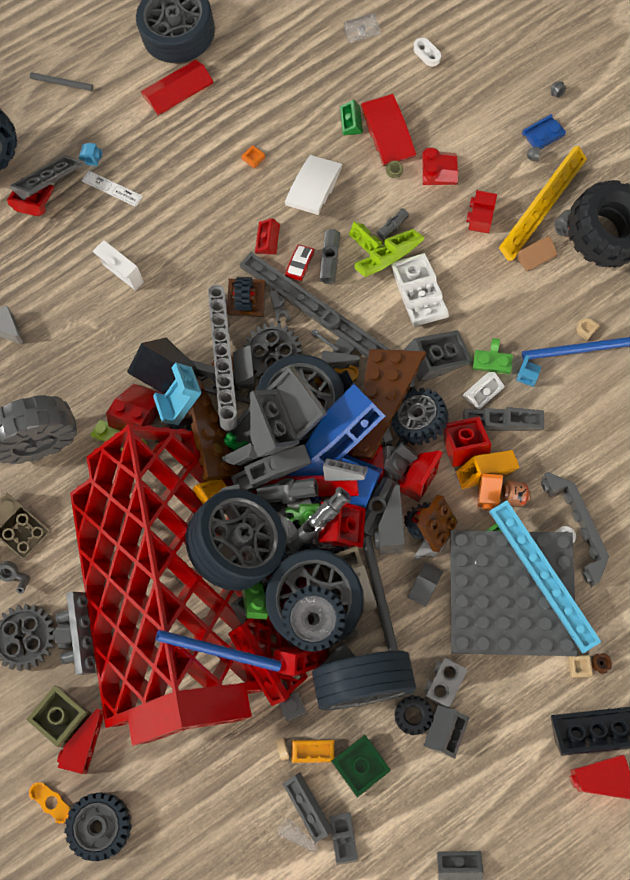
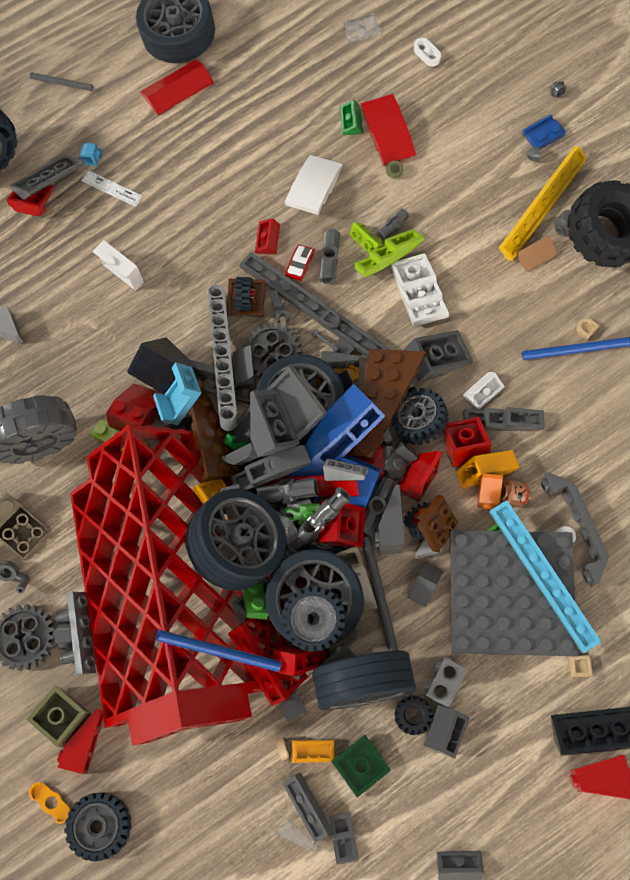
orange tile [241,145,266,169] -> none
red slope [422,147,458,185] -> none
red brick [466,190,497,234] -> none
bright green plate [473,338,513,375] -> none
dark azure panel [516,355,541,387] -> none
reddish brown plate [591,653,612,674] -> none

